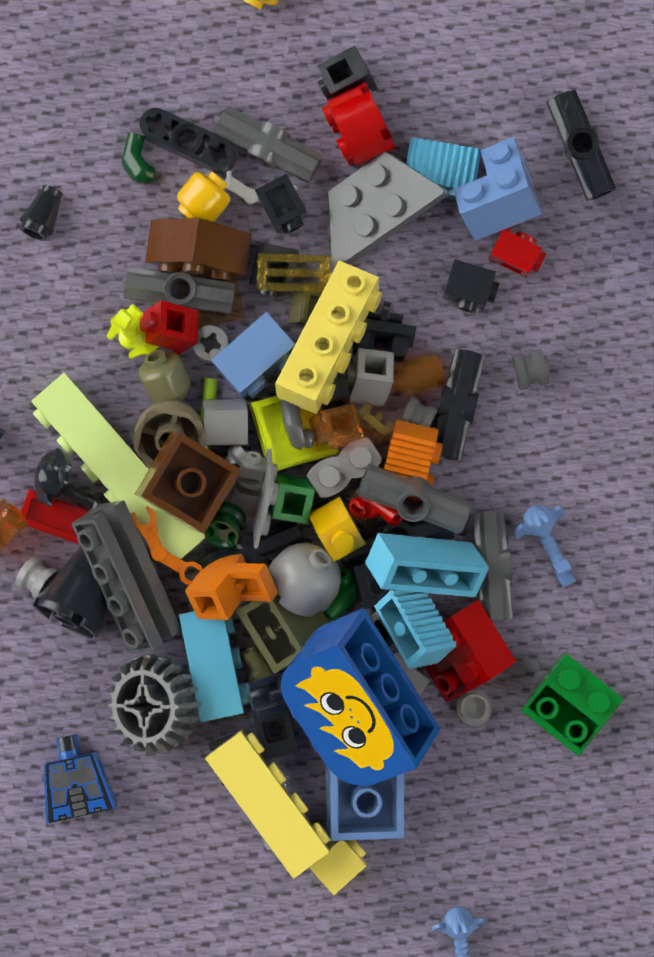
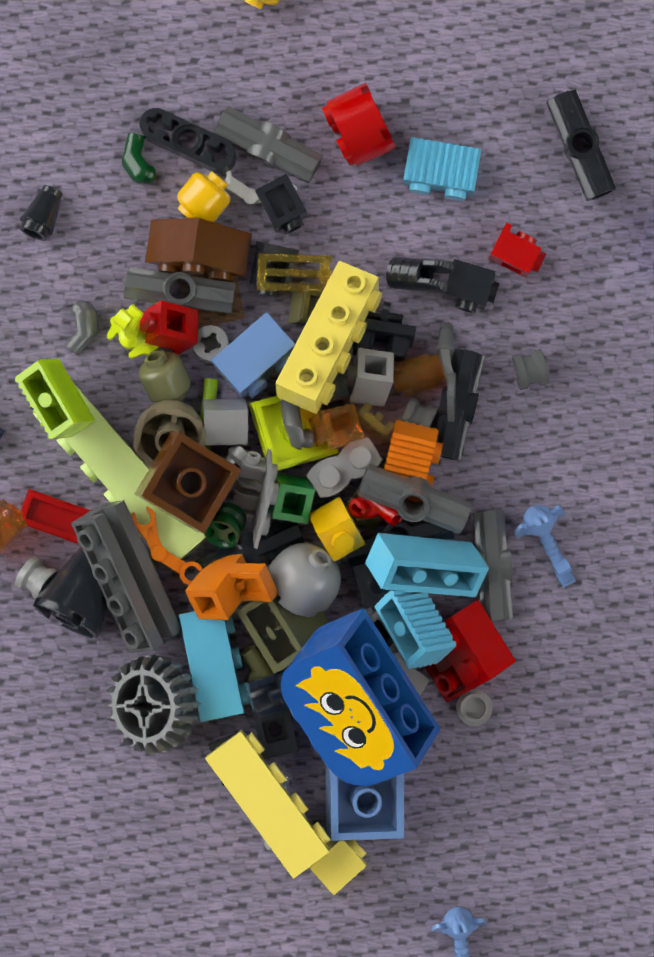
black piece [34,448,105,512] -> none
torso [44,734,118,824] -> none
black brick [317,46,378,101] -> none
green arm [322,567,357,621] -> none
wing [328,151,450,269] -> none
medium blue brick [454,137,542,241] -> none
green slope [521,653,624,757] -> none
none -> lime brick [15,358,95,439]
none -> dark grey arm [65,301,99,356]
none -> black hinge [386,257,454,293]
none -> dark grey piece [436,322,456,421]

